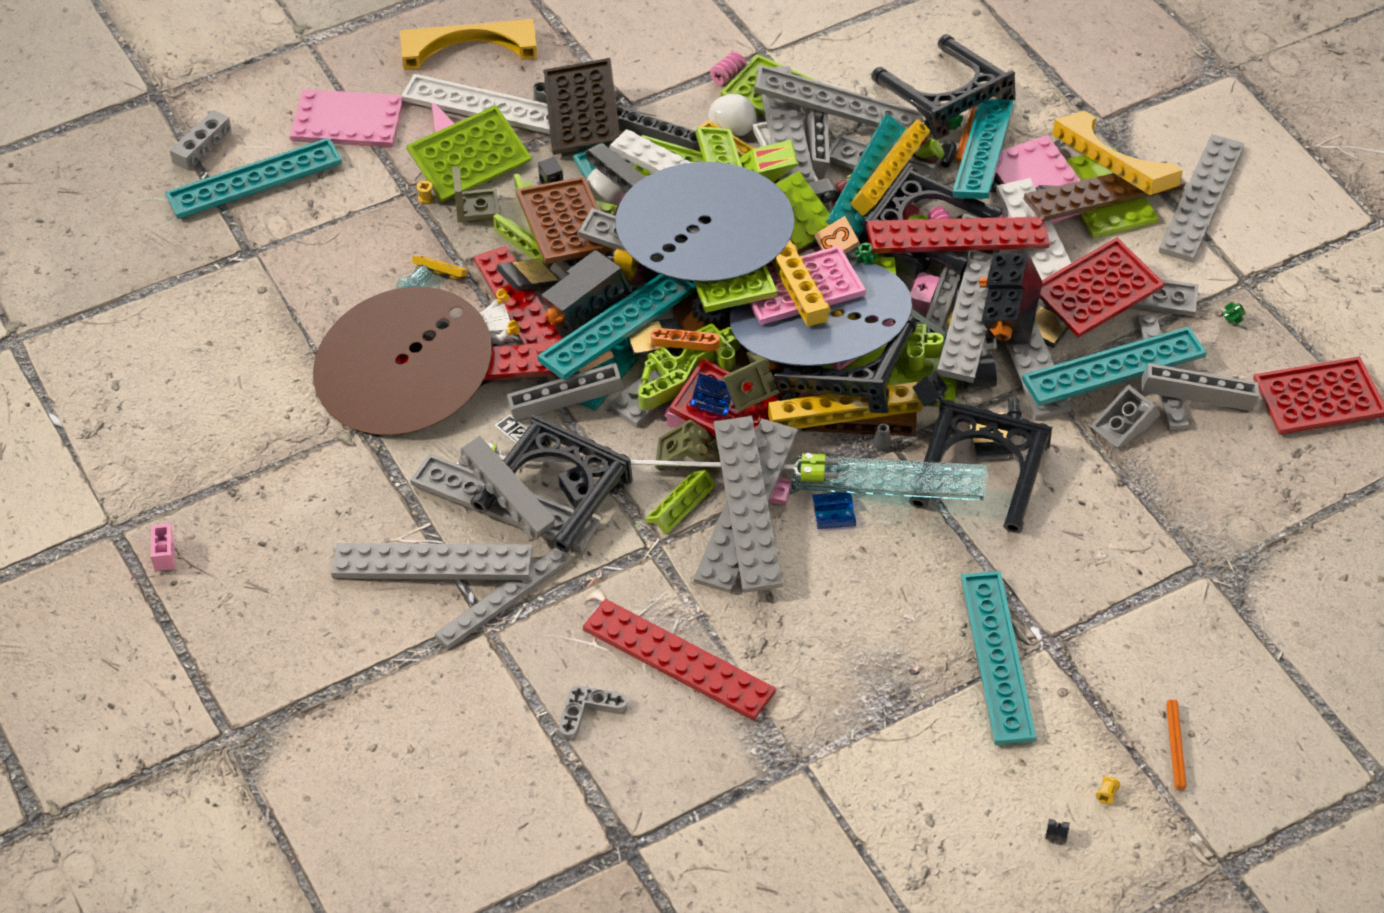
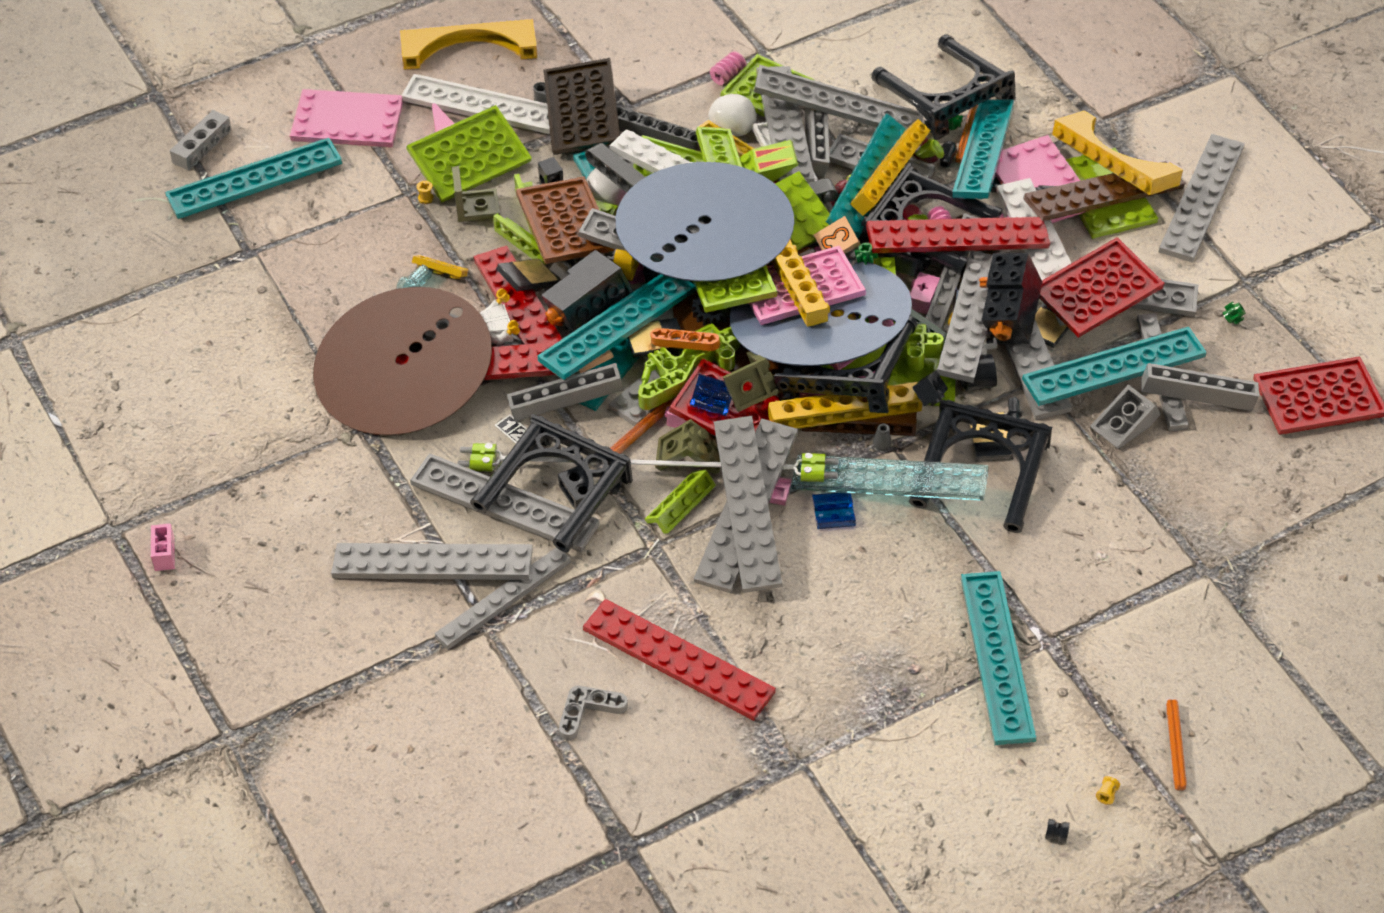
light grey brick [460,436,555,540] -> none
none -> orange axle [611,398,675,454]

